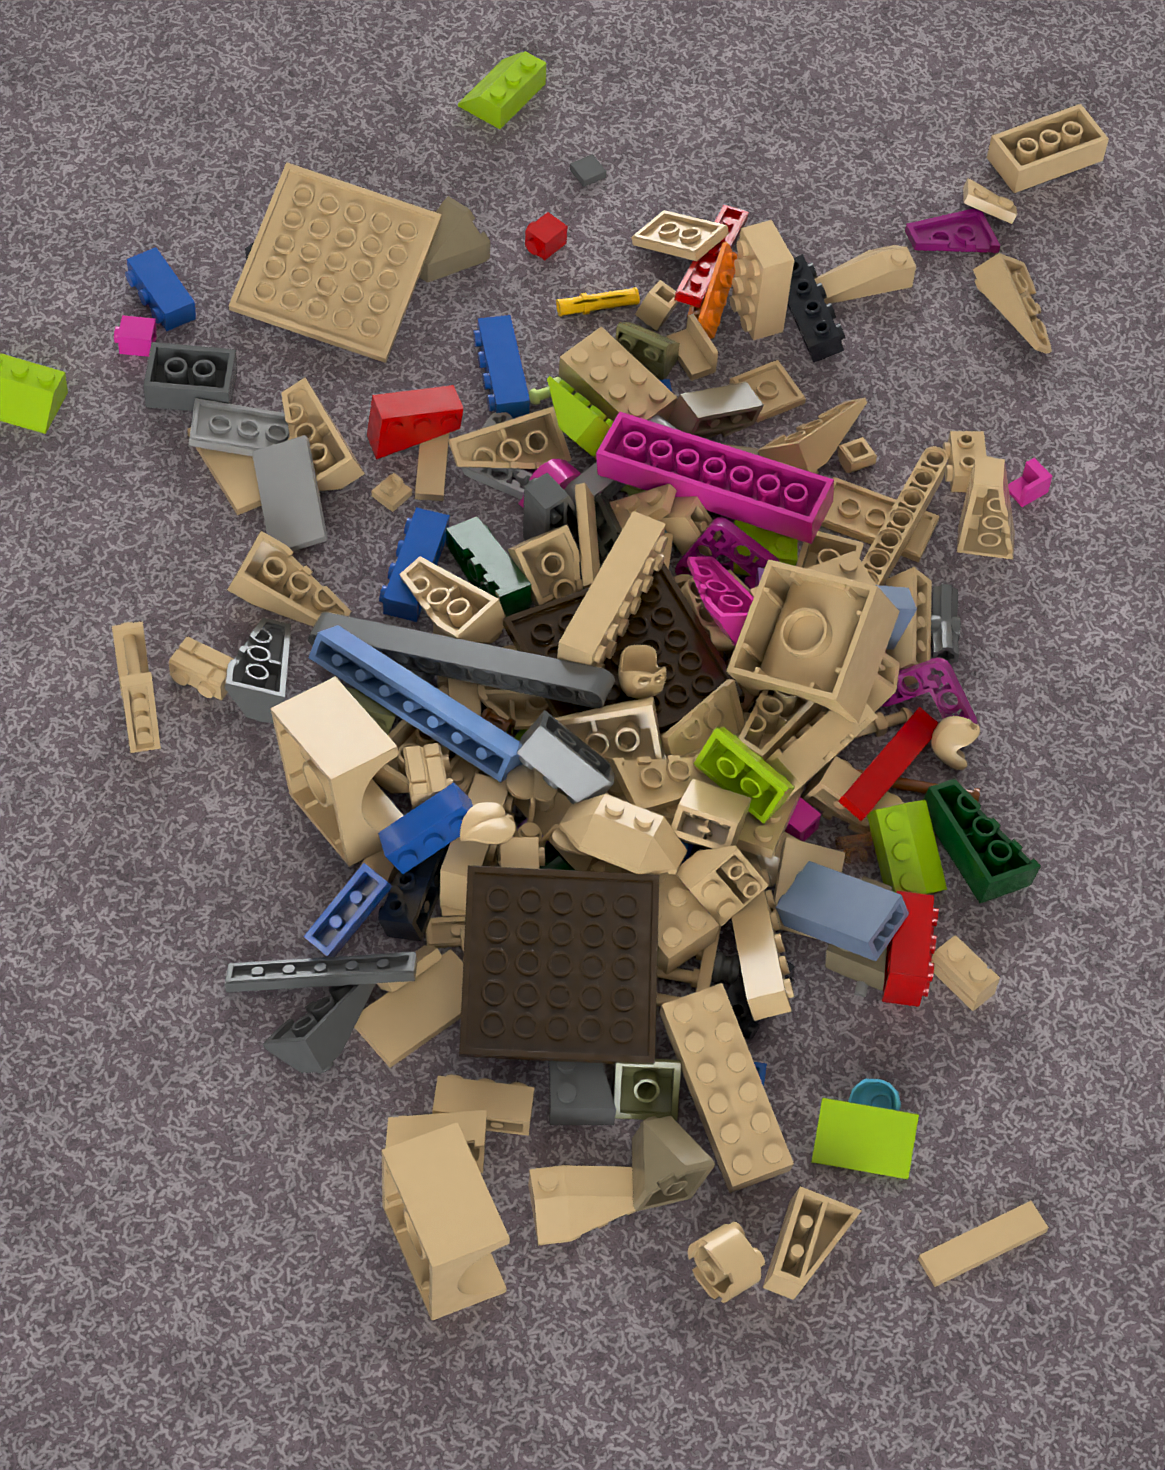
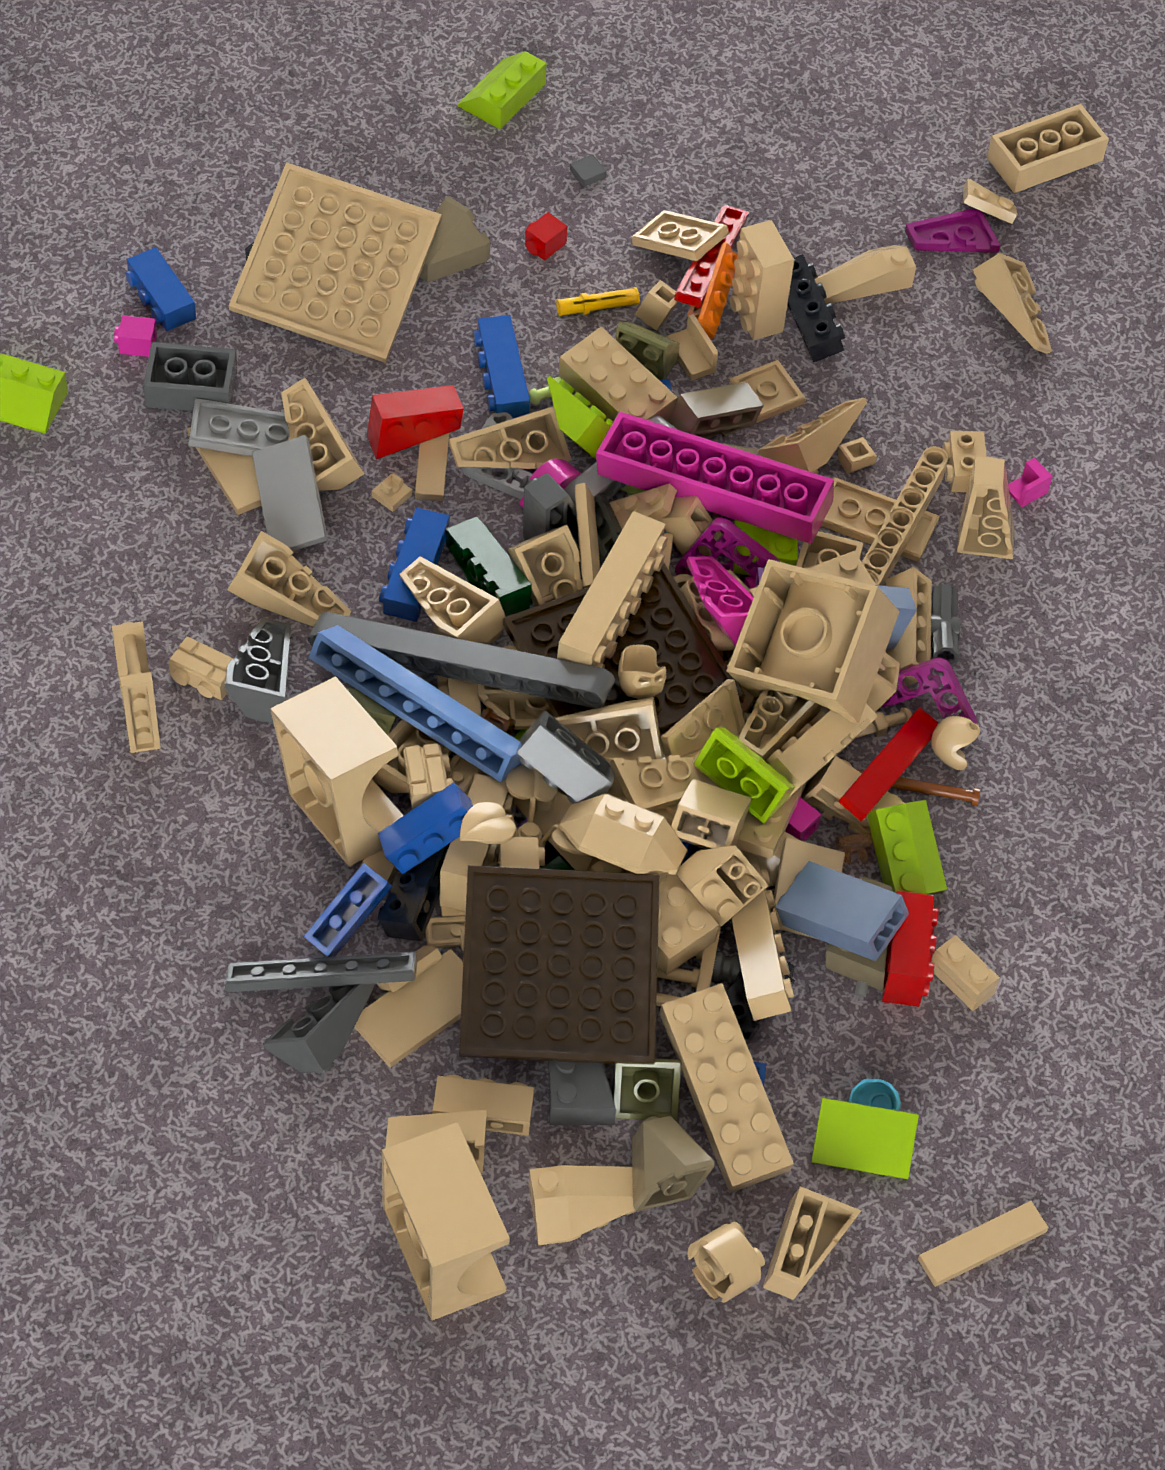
dark green wedge [923,778,1041,904] -> none

